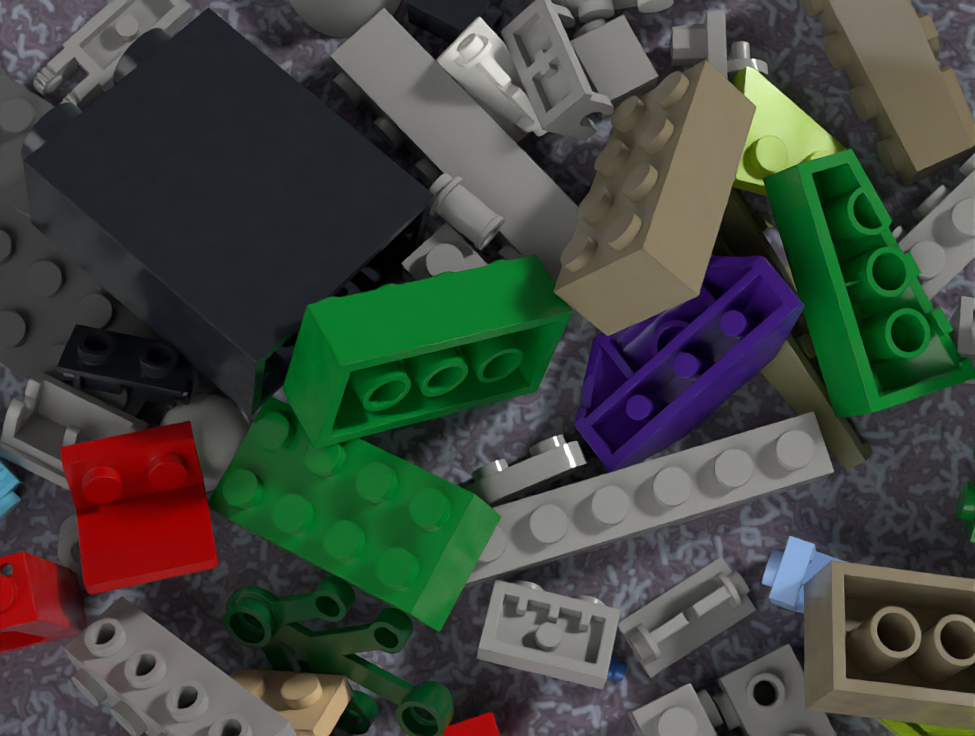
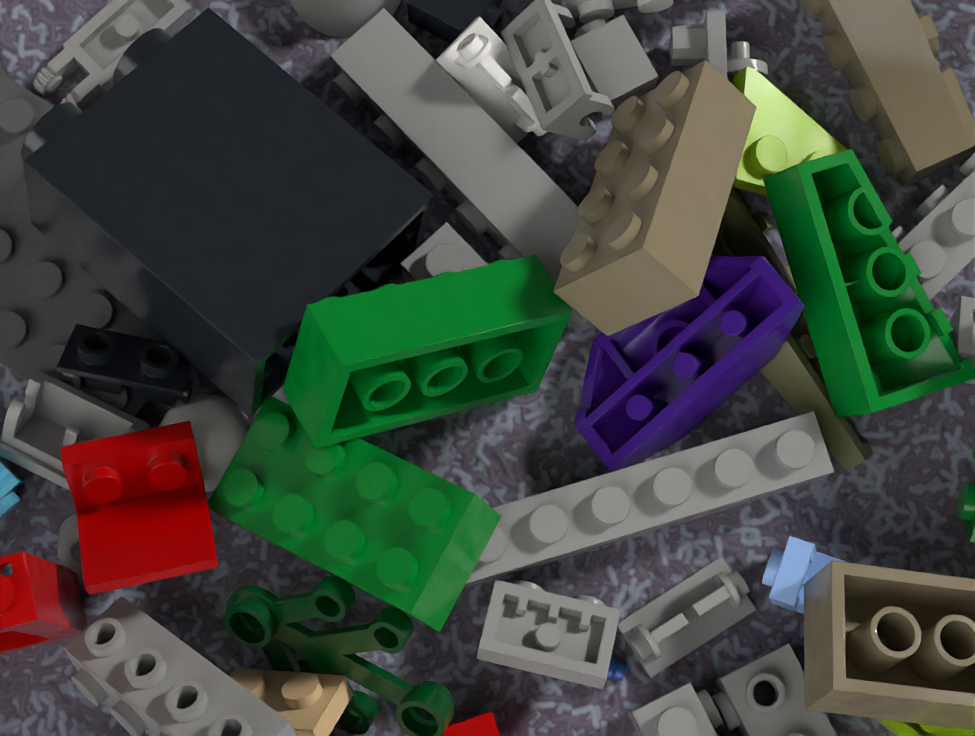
light grey pin [428,173,505,250] -> none
light grey plate [465,434,589,508] -> none

